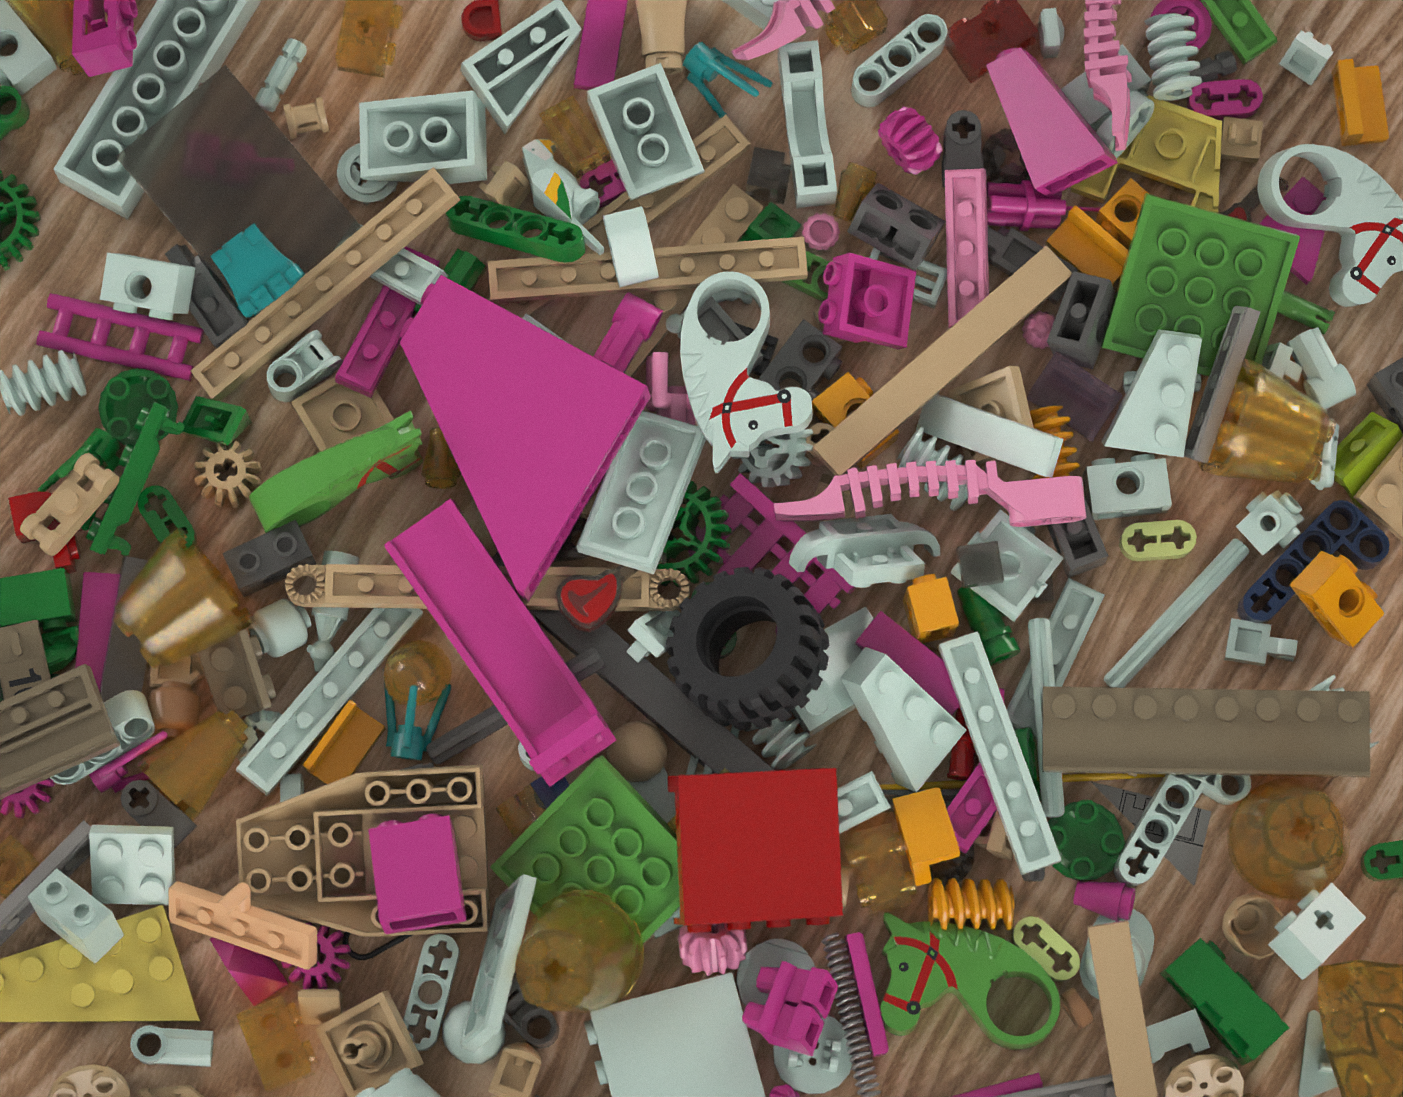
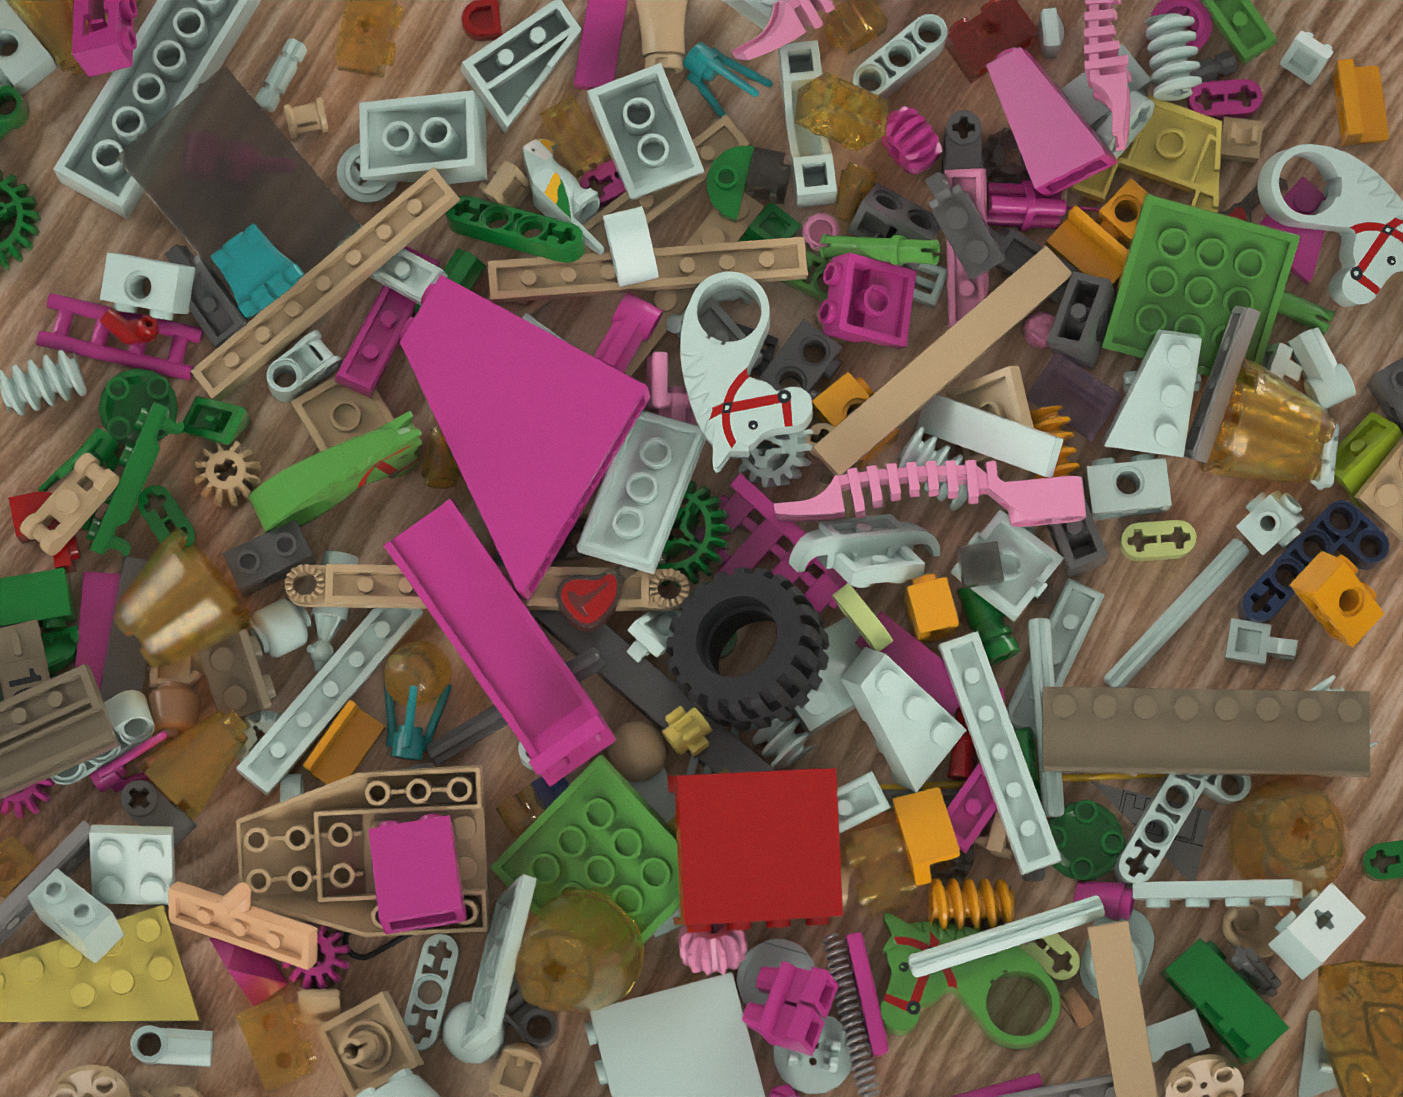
none -> red arm [99,307,159,345]
none -> light yellow gear [662,705,712,757]
none -> green plate [706,145,755,223]
none -> clear yellow brick [795,72,889,151]
none -> bright green pin [820,234,940,266]
none -> yellowish green beam [832,583,893,652]
none -> light aqua axle [908,896,1105,978]
none -> dark grey hinge [925,171,1007,280]
none -> light aqua plate [1132,879,1303,908]
none -> dark grey axle [1231,945,1281,997]

